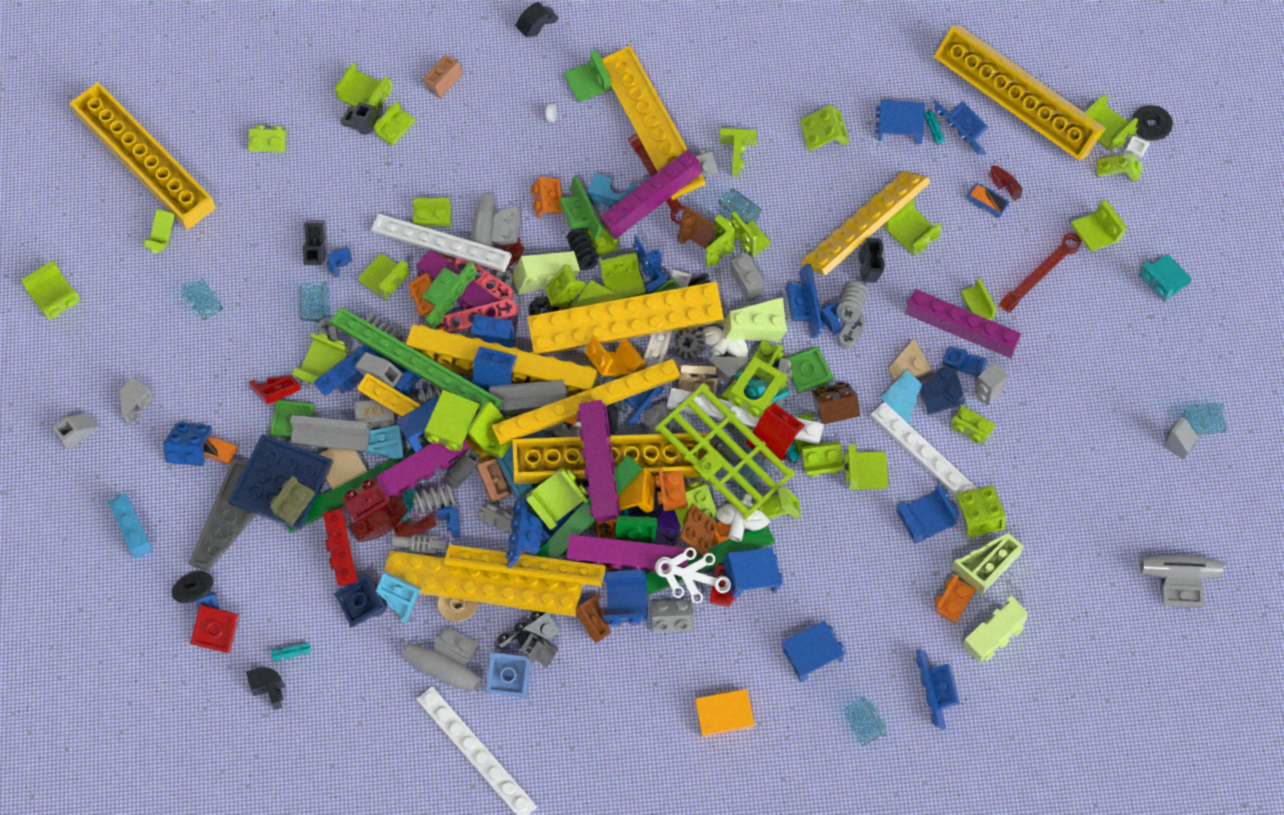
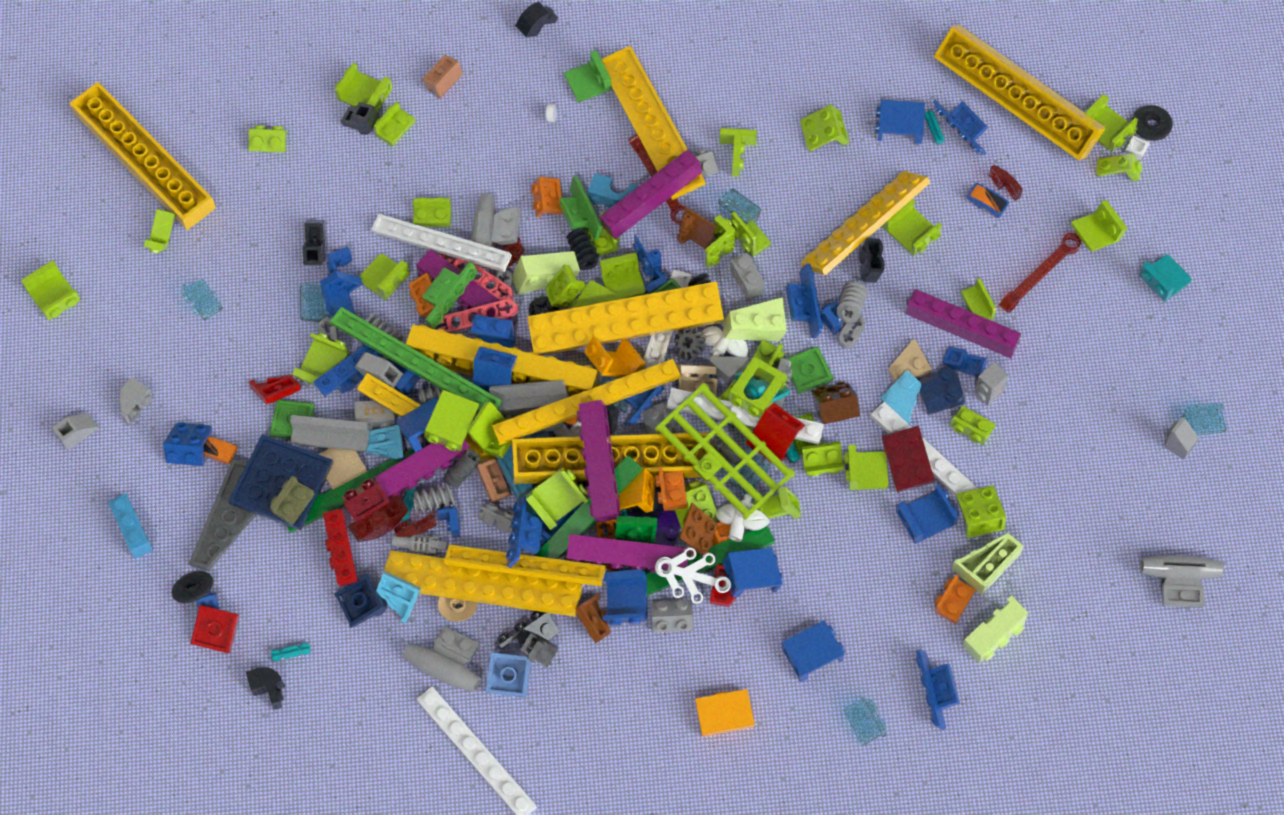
none -> blue bracket [320,271,363,316]
none -> dark red plate [881,425,935,493]

